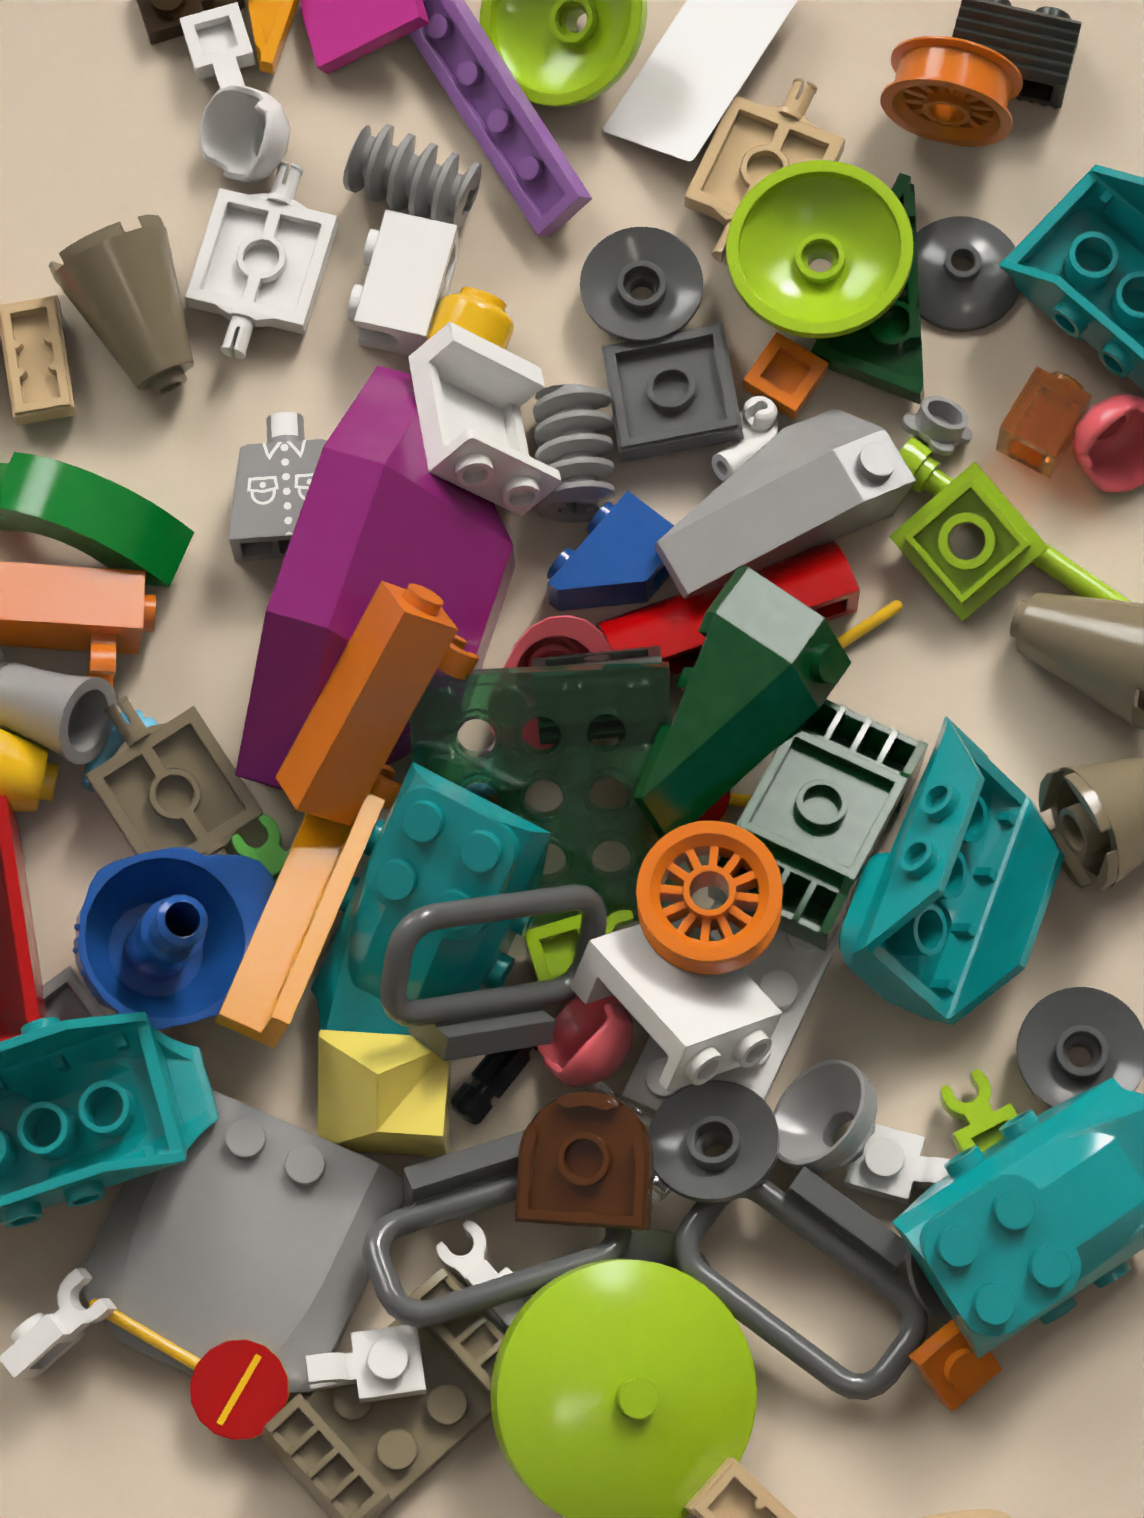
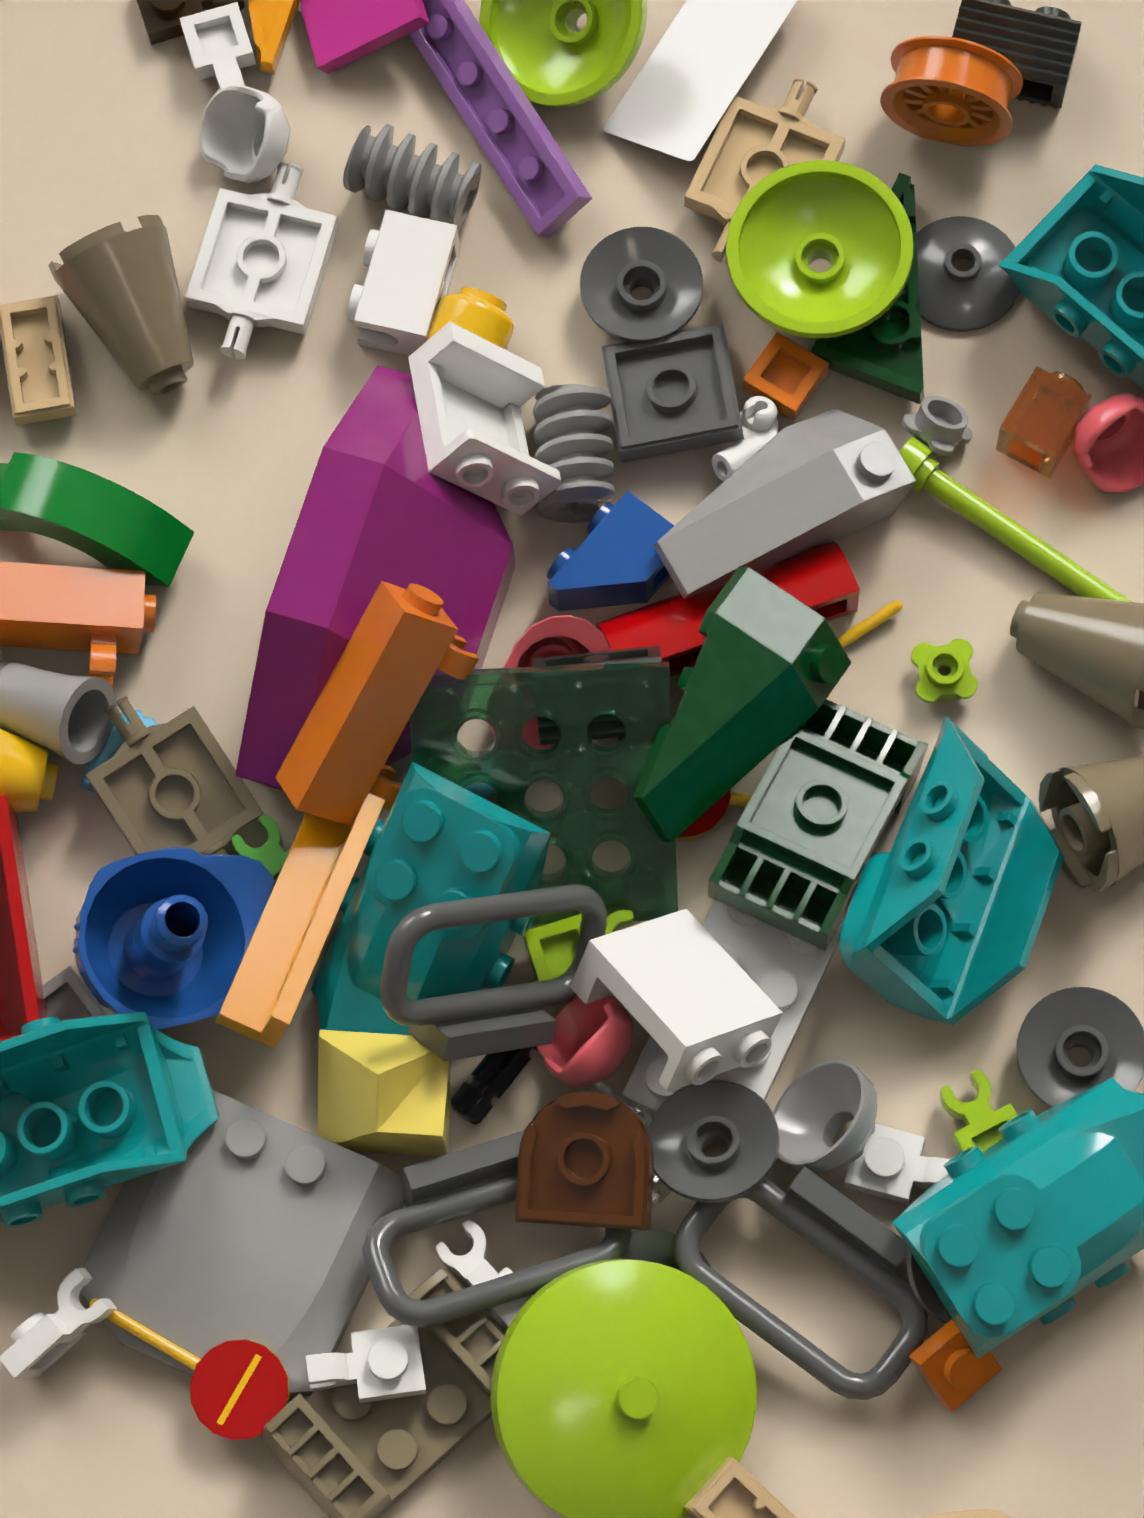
light grey torso [229,412,327,562] -> none
orange wheel [636,821,783,975] -> none
lime piece [889,461,1050,622] -> none
none -> lime plate [911,638,978,703]

